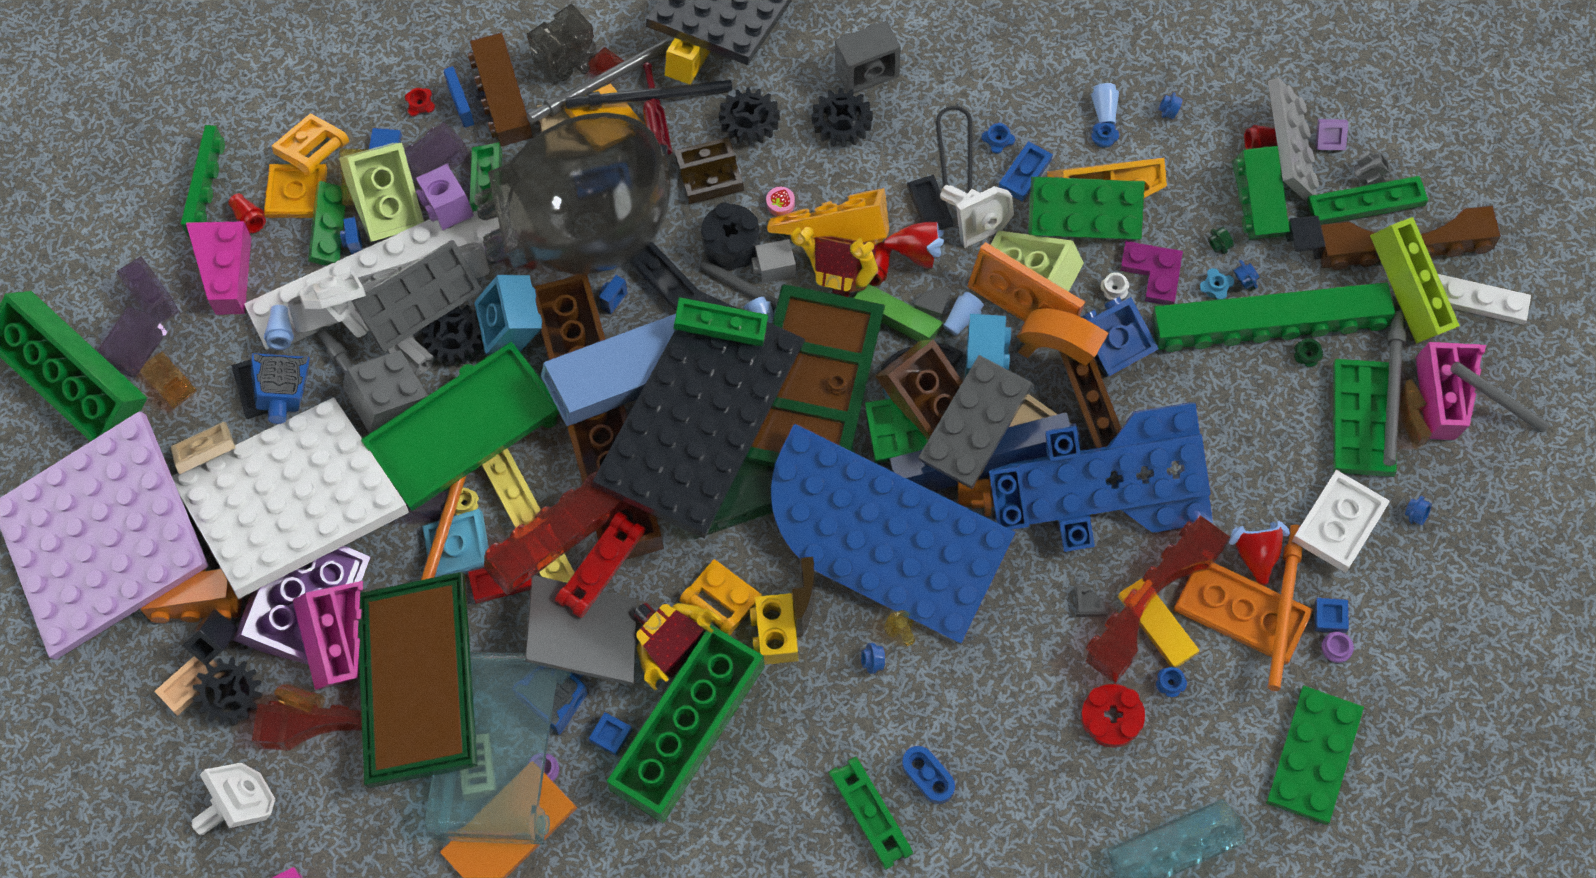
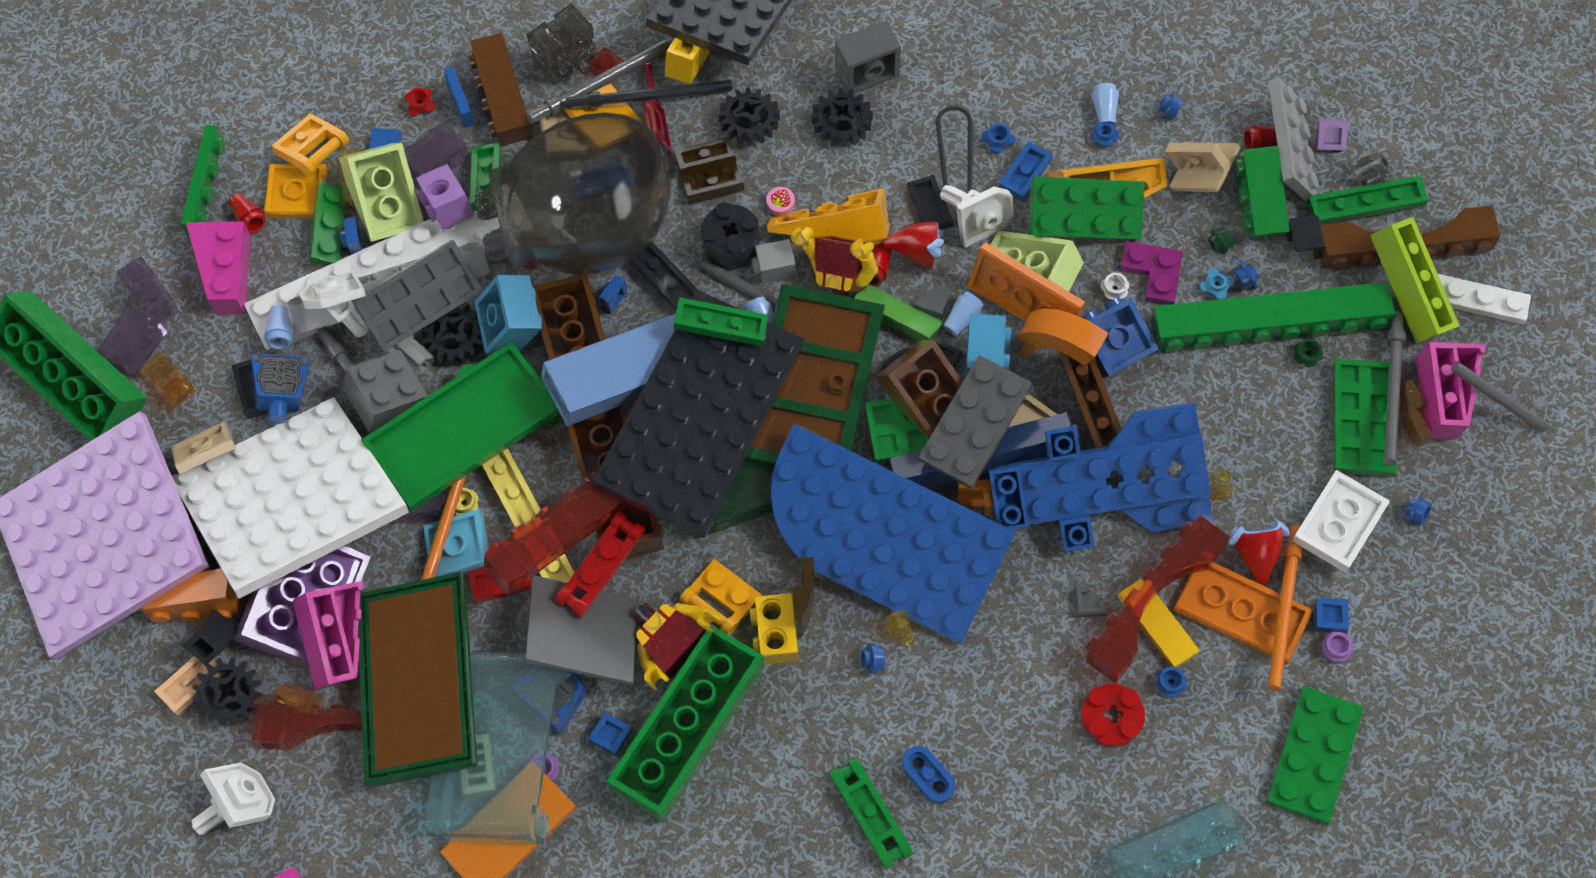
none -> tan bracket [1165,142,1240,192]
none -> clear yellow plate [1210,470,1237,497]

